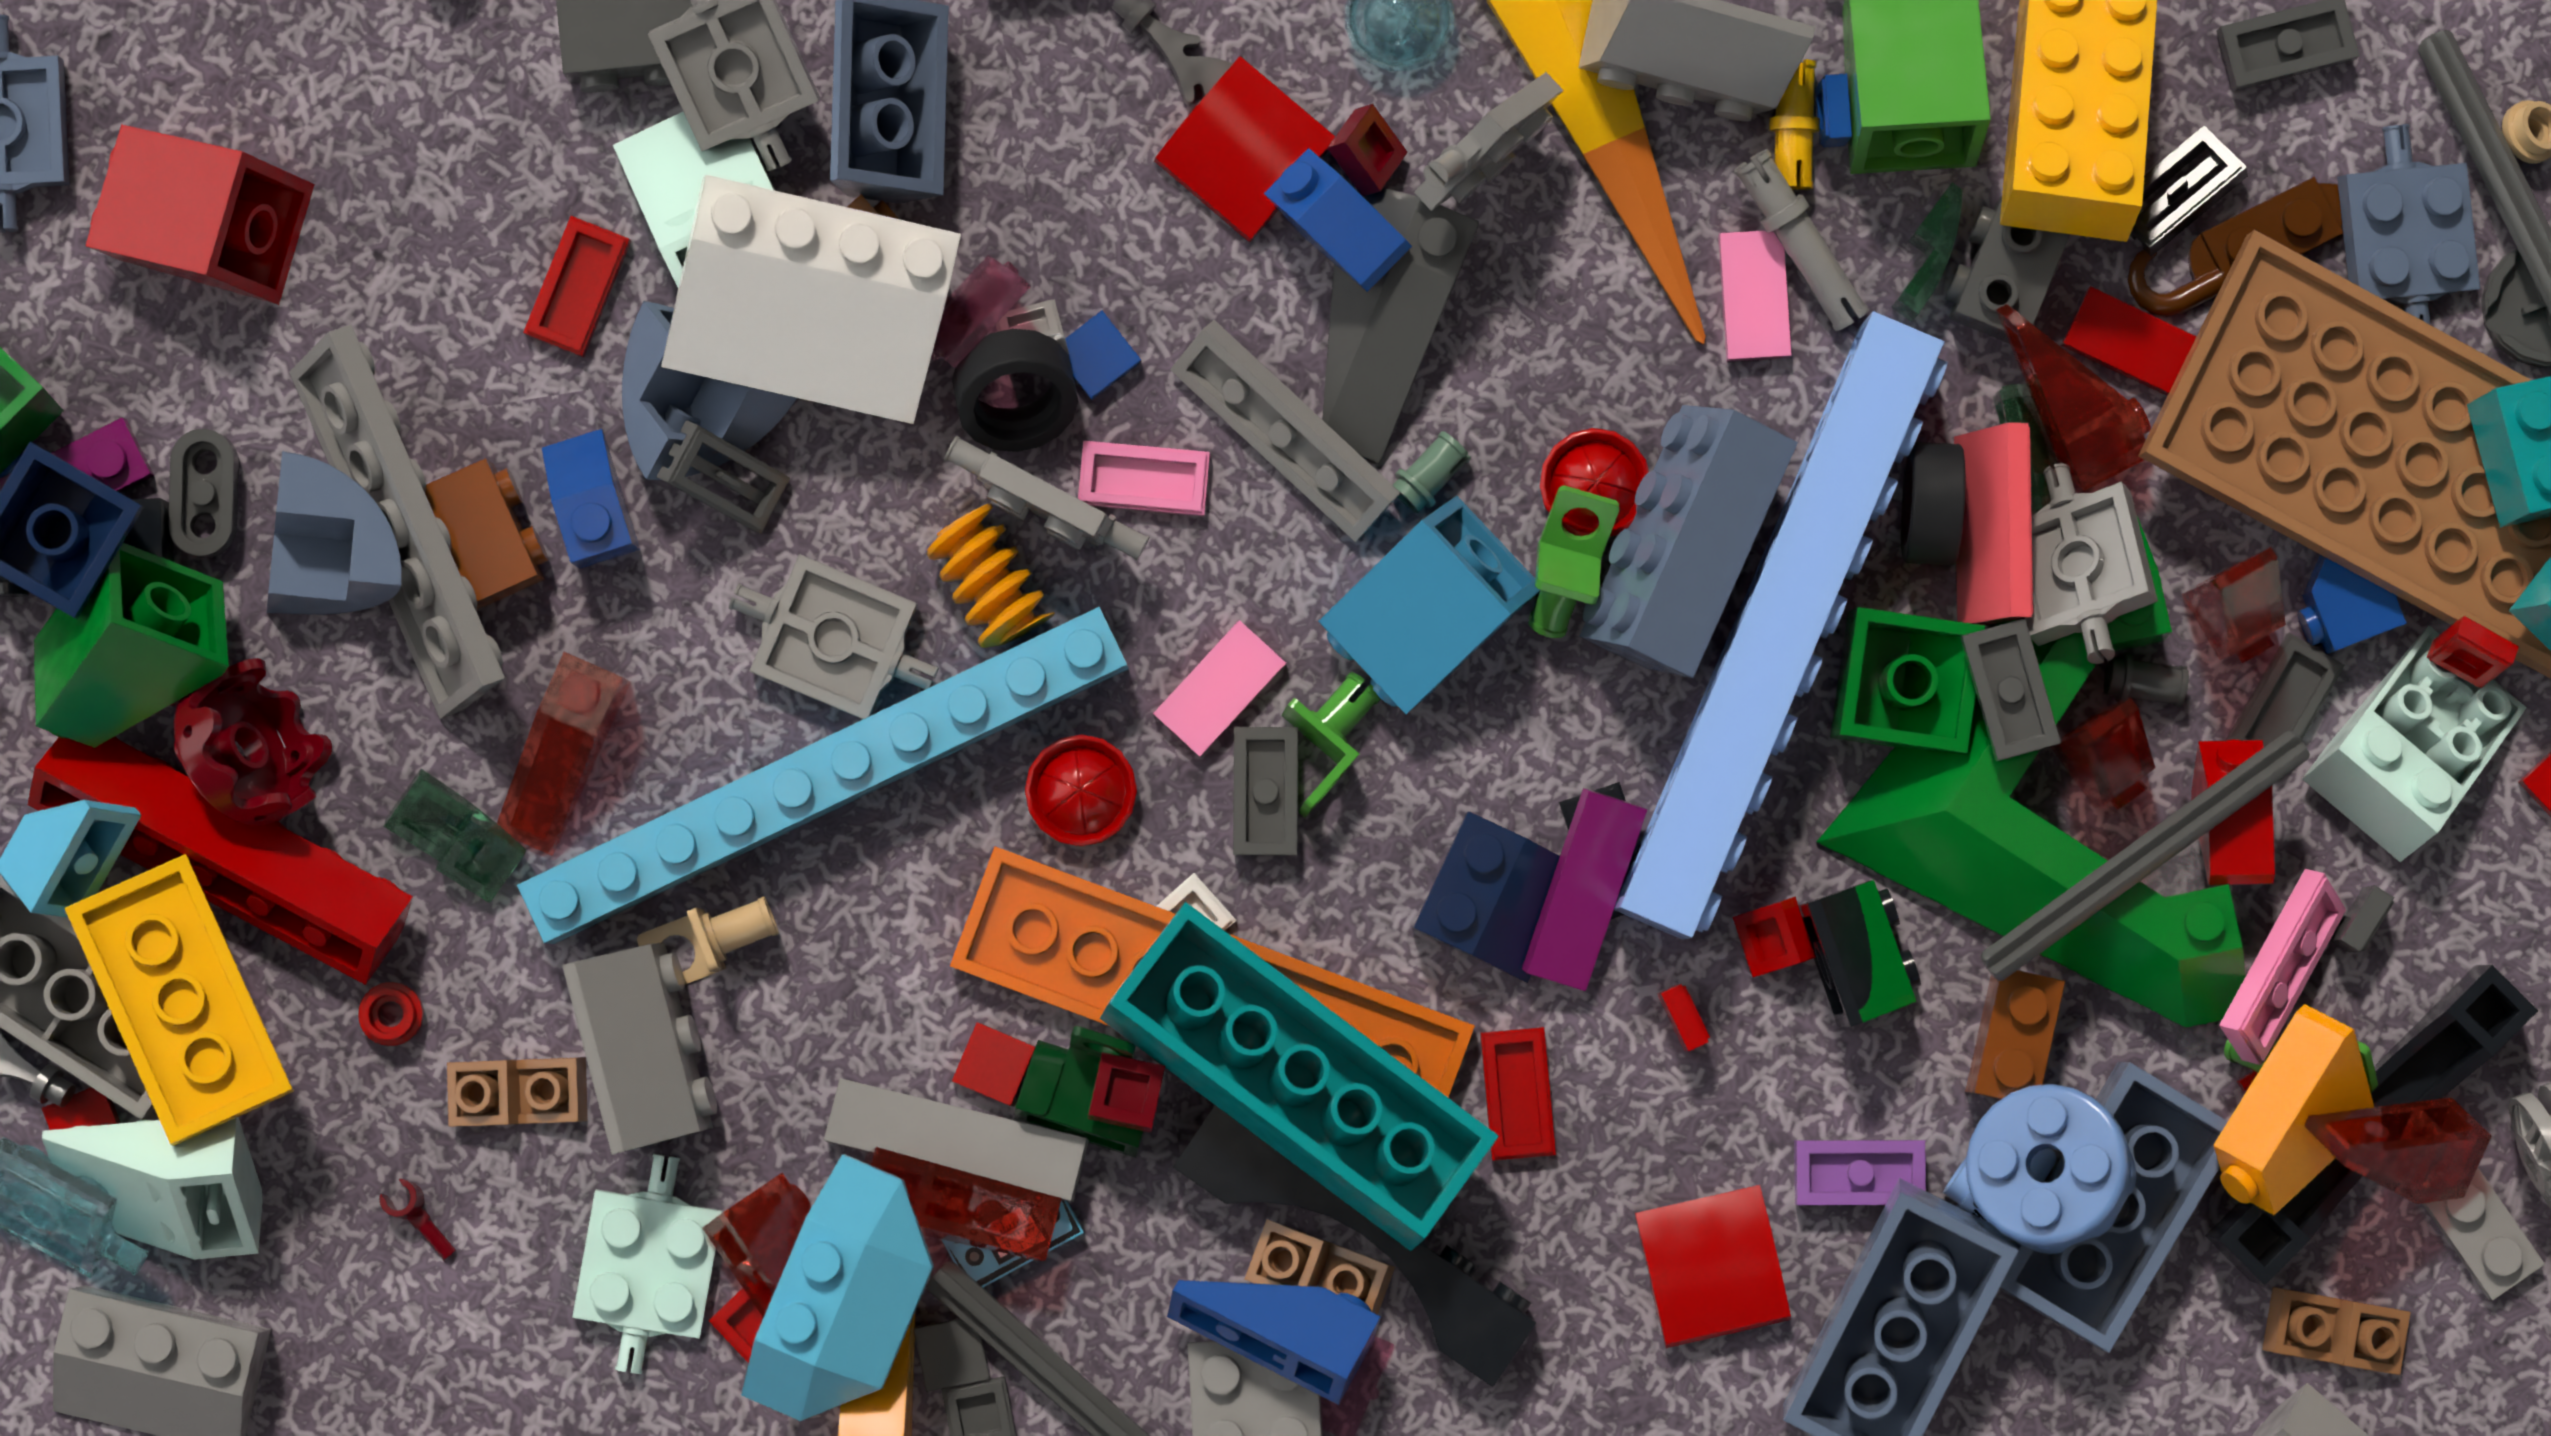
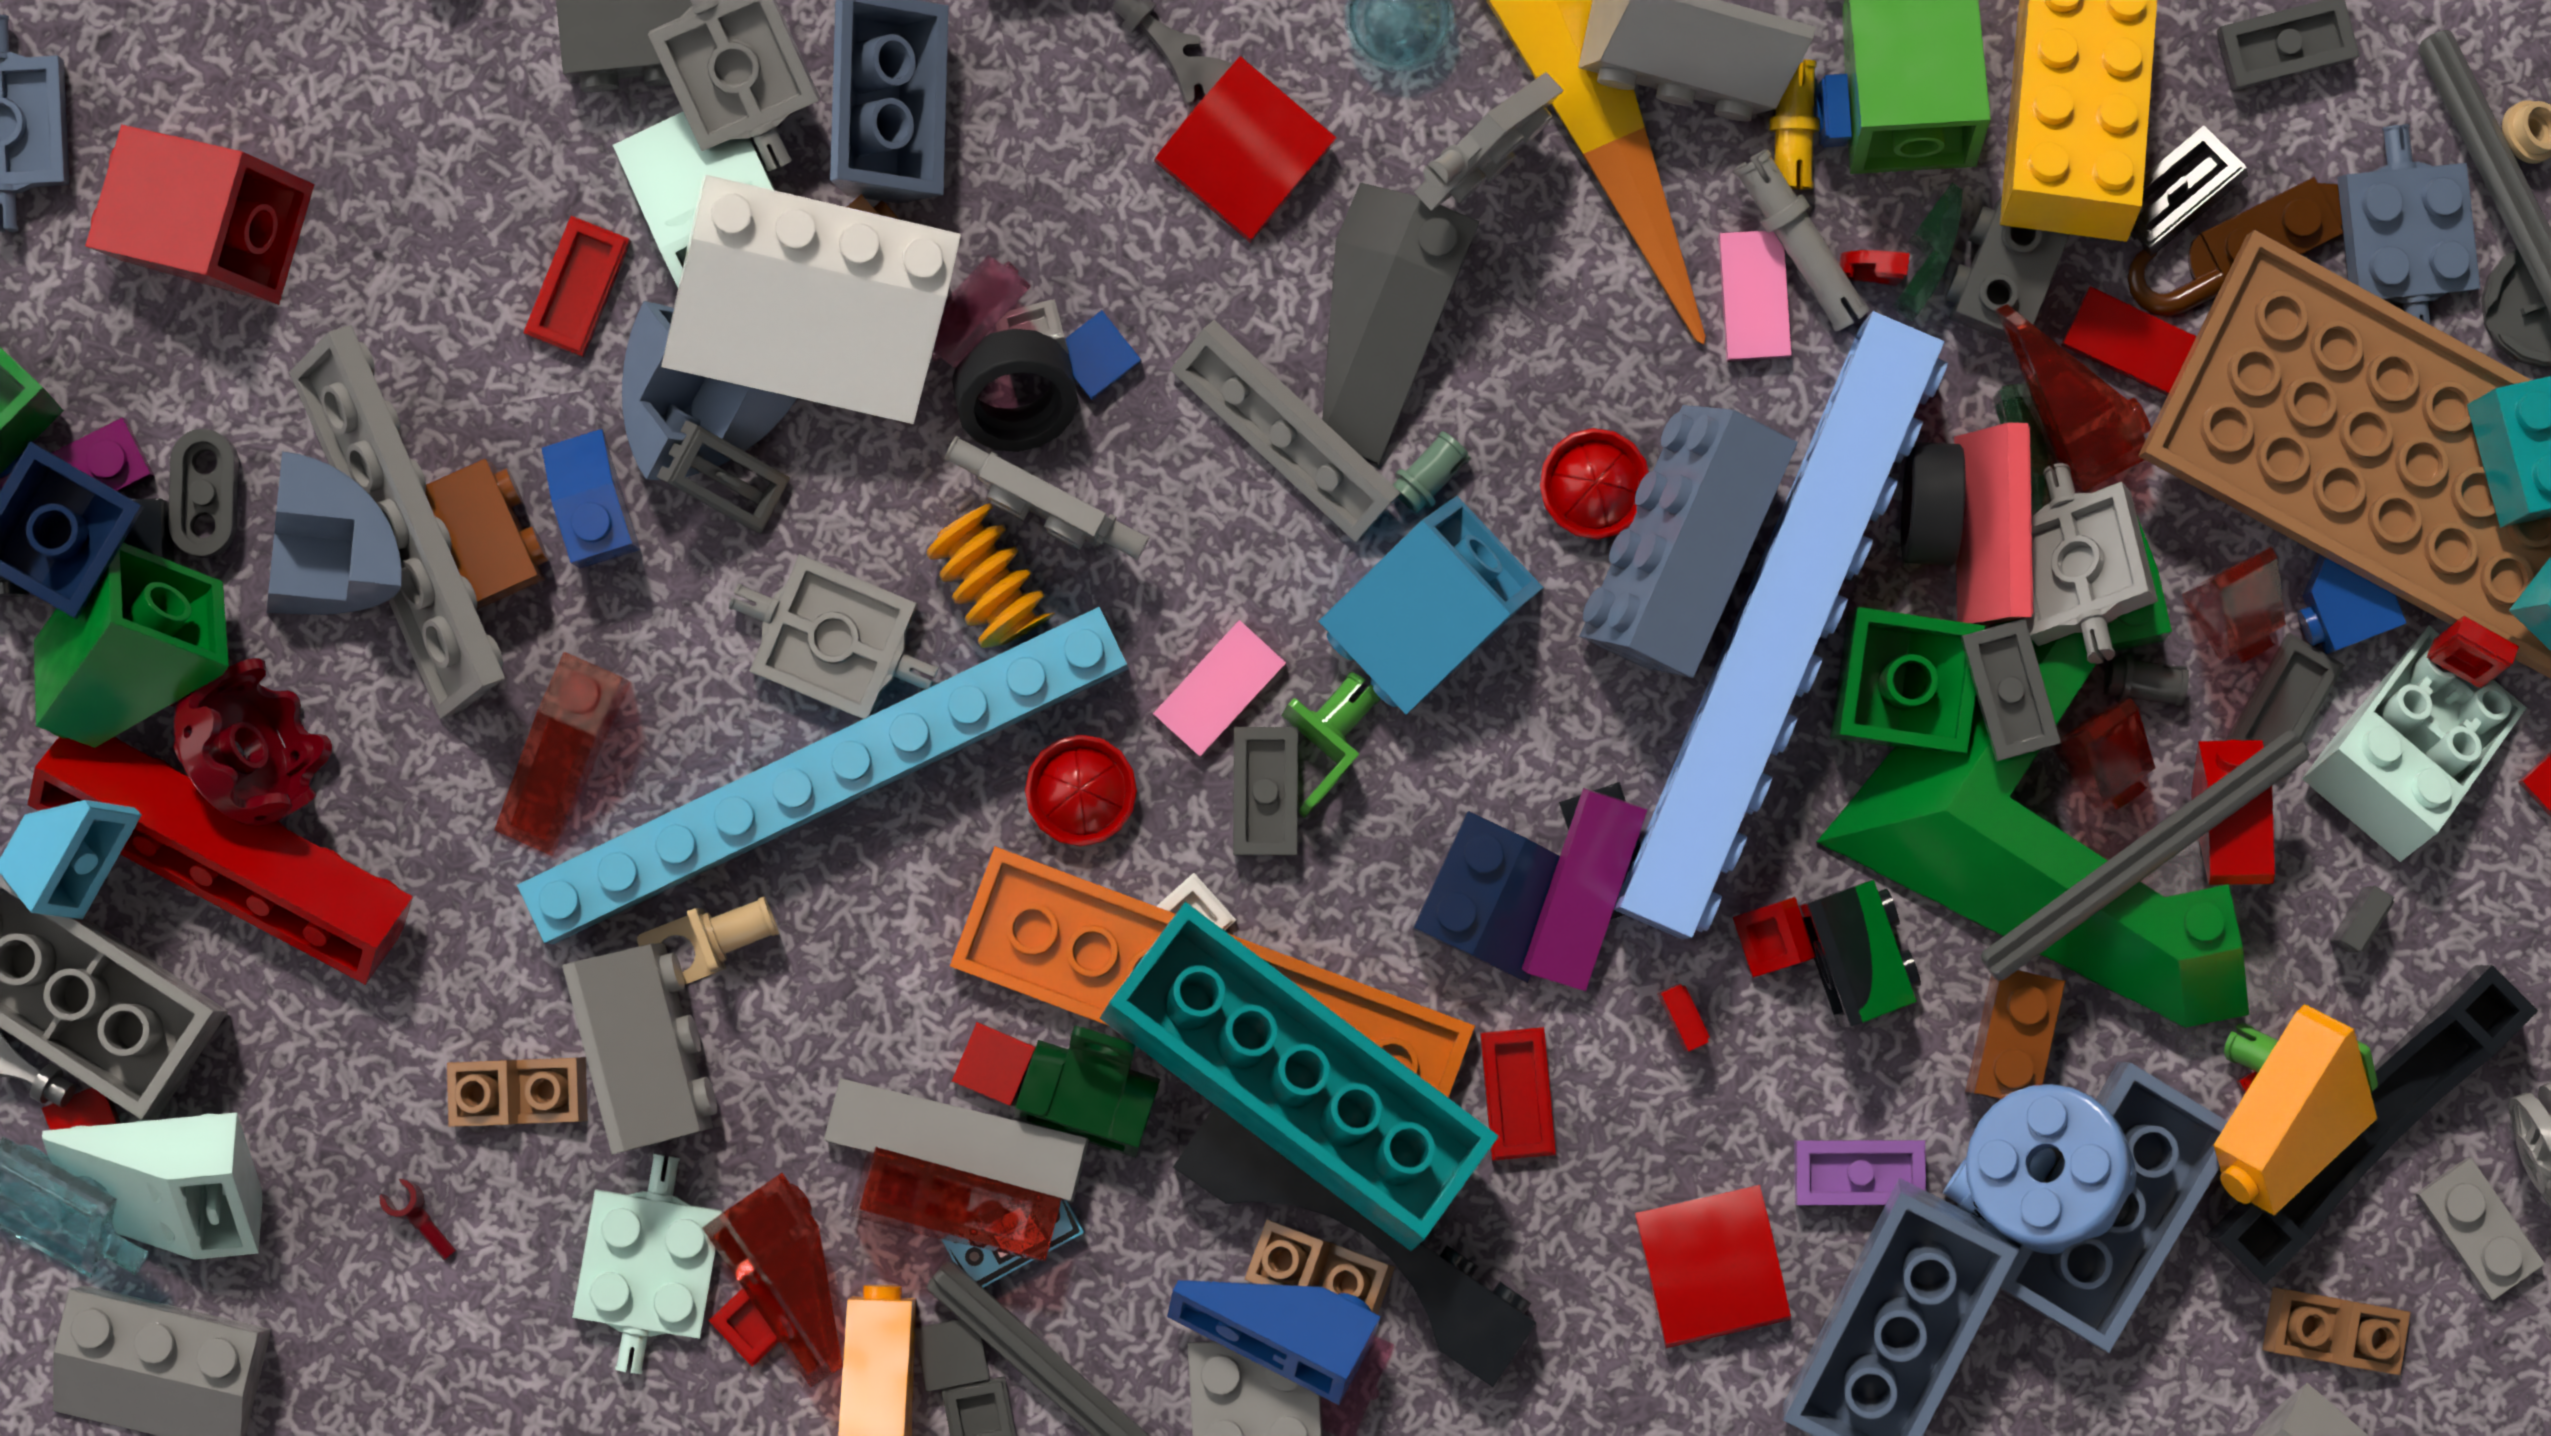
yellow plate [64,854,294,1146] -> none
red plate [358,982,424,1046] -> none
clear green slope [384,769,526,903] -> none
medium azure wedge [741,1154,934,1421] -> none
bright pink tile [1078,441,1210,517] -> none
dark red plate [1088,1052,1165,1133] -> none
blue slope [1264,148,1412,292] -> none
dark red plate [1327,103,1408,196] -> none
bright green bracket [1528,486,1619,638] -> none
bright pink tile [2219,869,2346,1065] -> none
clear red slope [2304,1097,2492,1204] -> none
none -> red tile [1839,250,1910,286]

